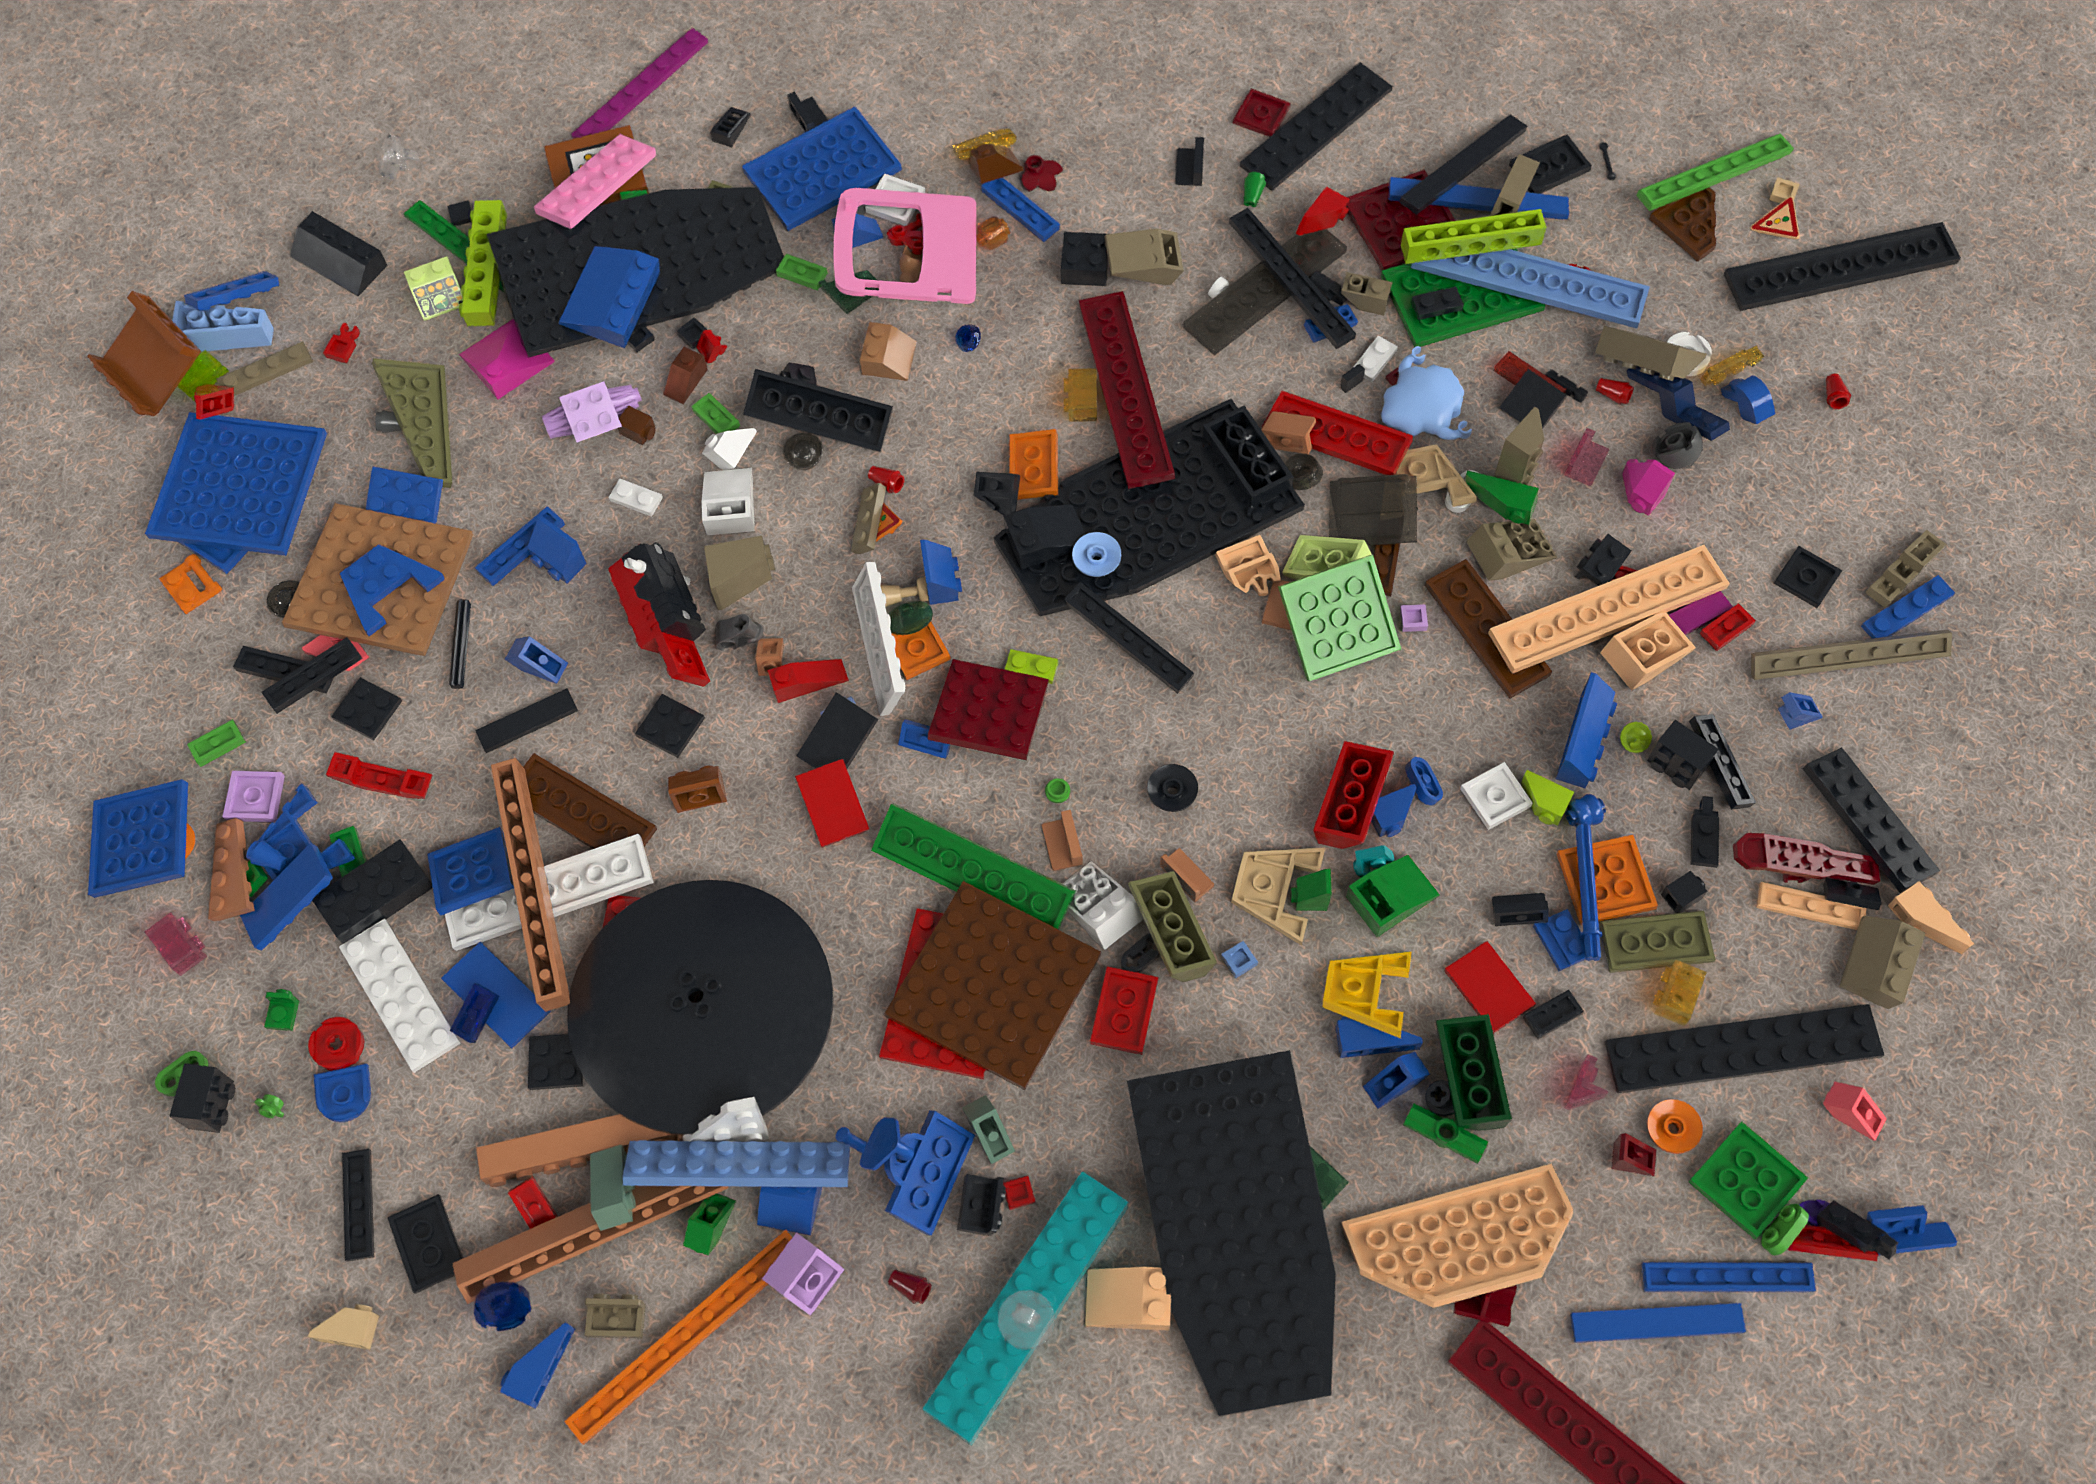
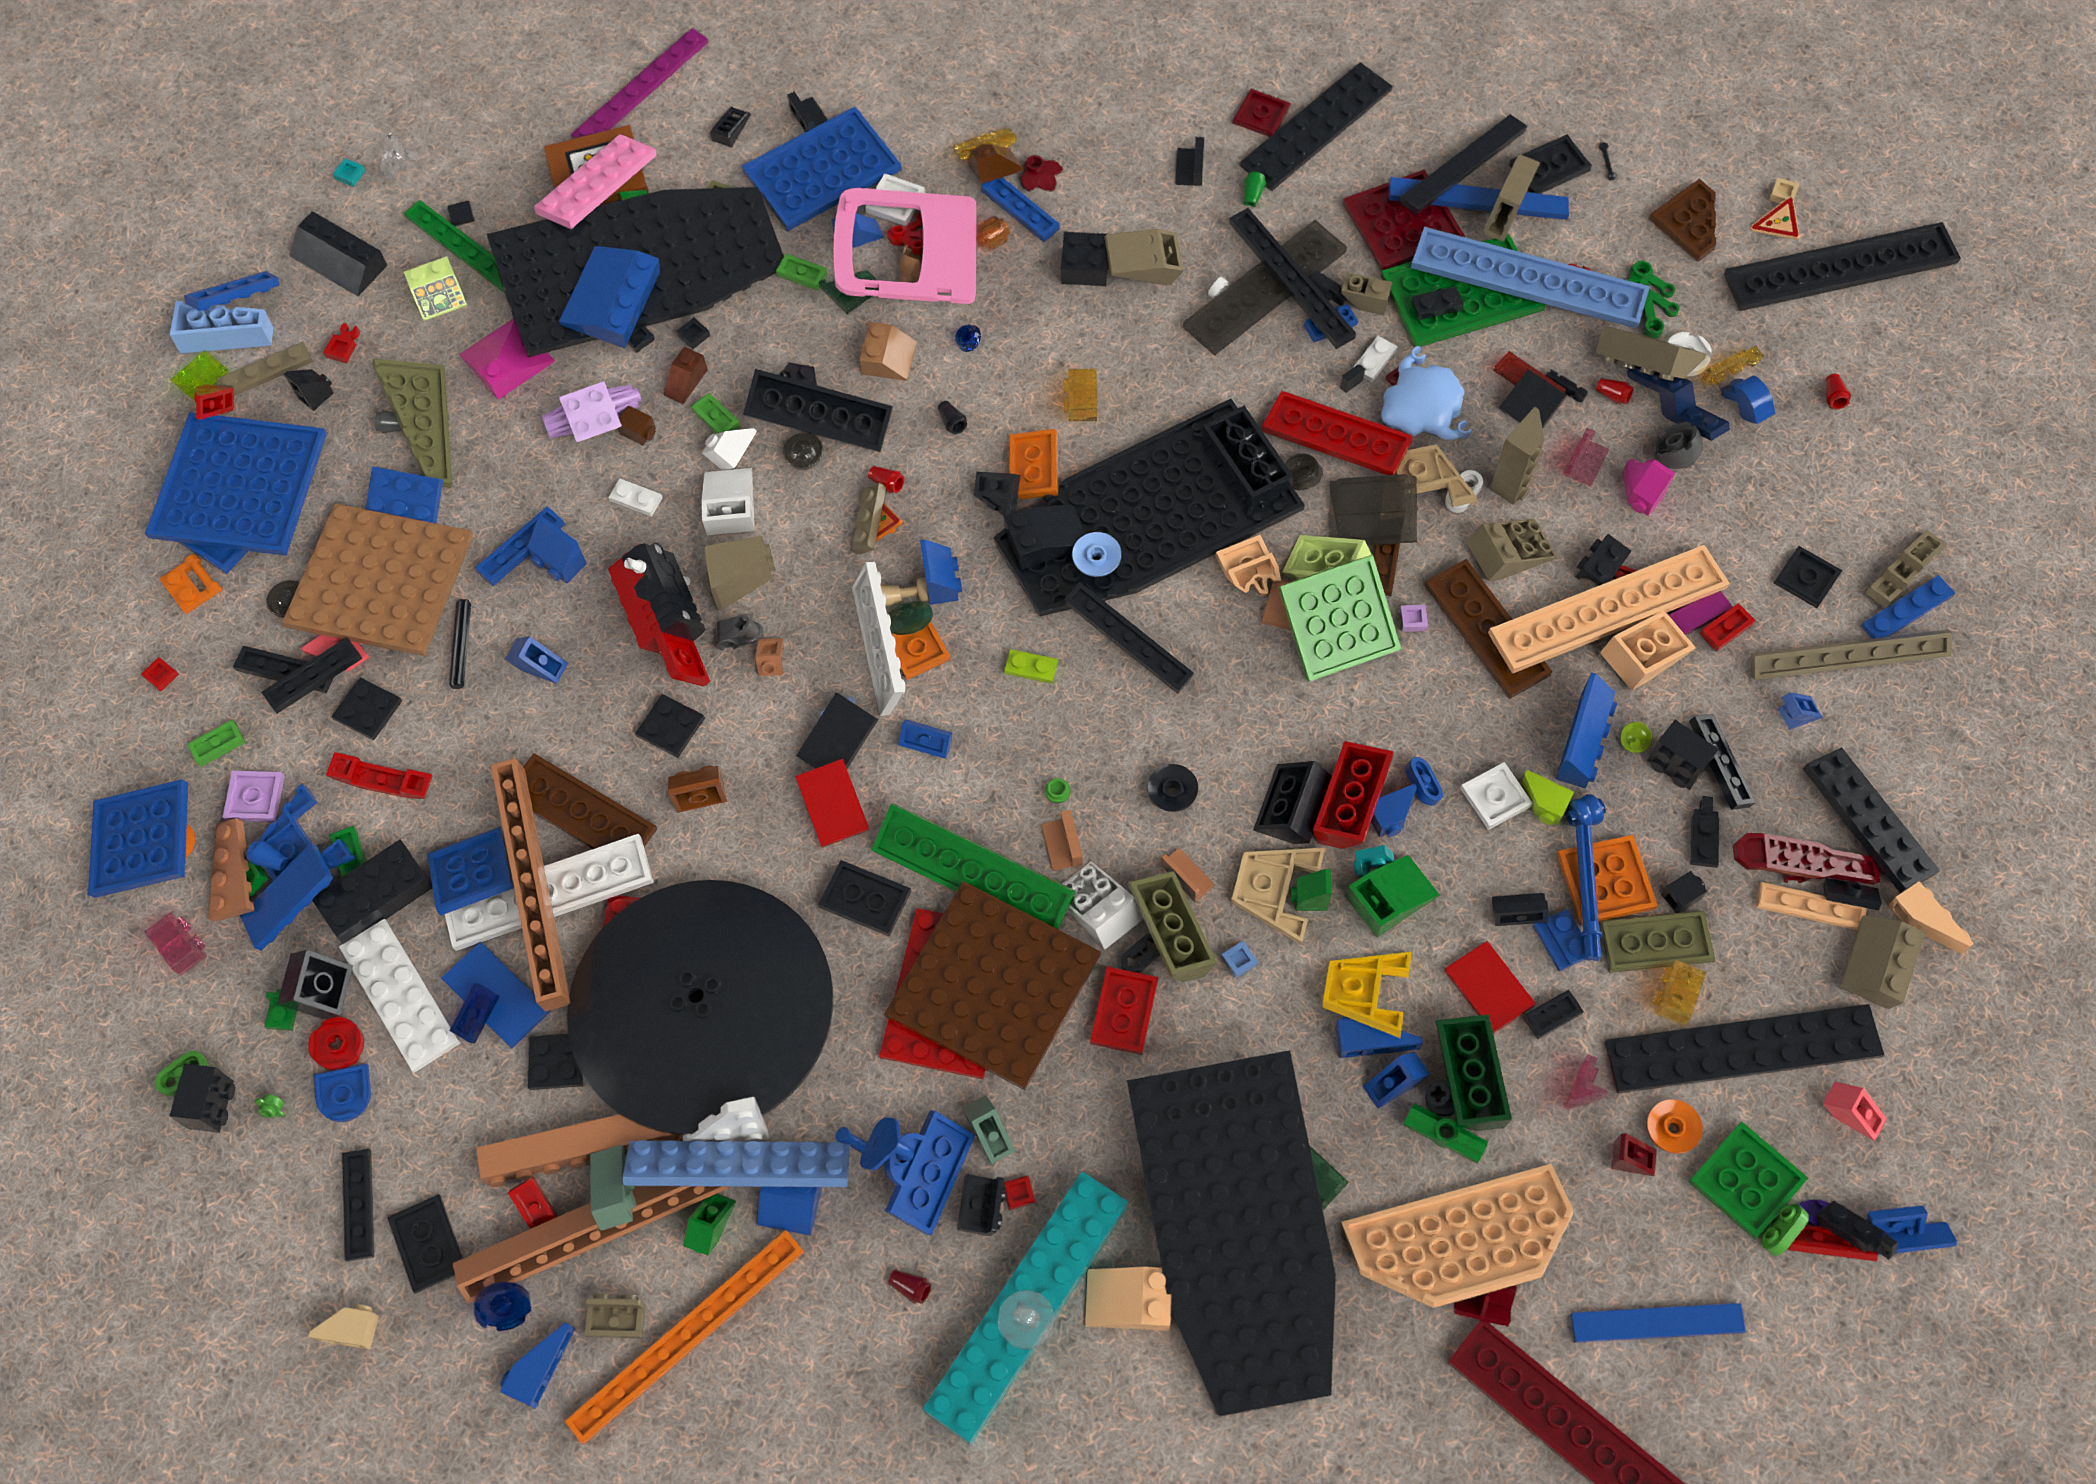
dark orange panel [87,291,201,416] -> none
blue wing [340,544,445,636] -> none
lime brick [459,200,507,326] -> none
black tile [475,688,578,753] -> none
red tile [696,330,727,363] -> none
lavender slope [762,1232,845,1316] -> none
red slope [767,659,849,703] -> none
dark red plate [928,659,1049,761] -> none
dark red plate [1079,291,1175,489] -> none
nougat panel [1261,411,1316,454] -> none
red slope [1295,186,1350,236] -> none
lime brick [1401,209,1547,264] -> none
green slope [1465,470,1539,525] -> none
bright green tile [1636,133,1794,211] -> none
blue tile [1641,1262,1816,1292] -> none
none -> red plate [141,657,179,692]
none -> black brick [277,949,353,1019]
none -> black slope [283,369,334,411]
none -> teal plate [333,158,365,187]
none -> black plate [818,860,911,937]
none -> black cone [938,401,967,434]
none -> black slope [1253,761,1332,844]
none -> green plant [1627,260,1680,338]

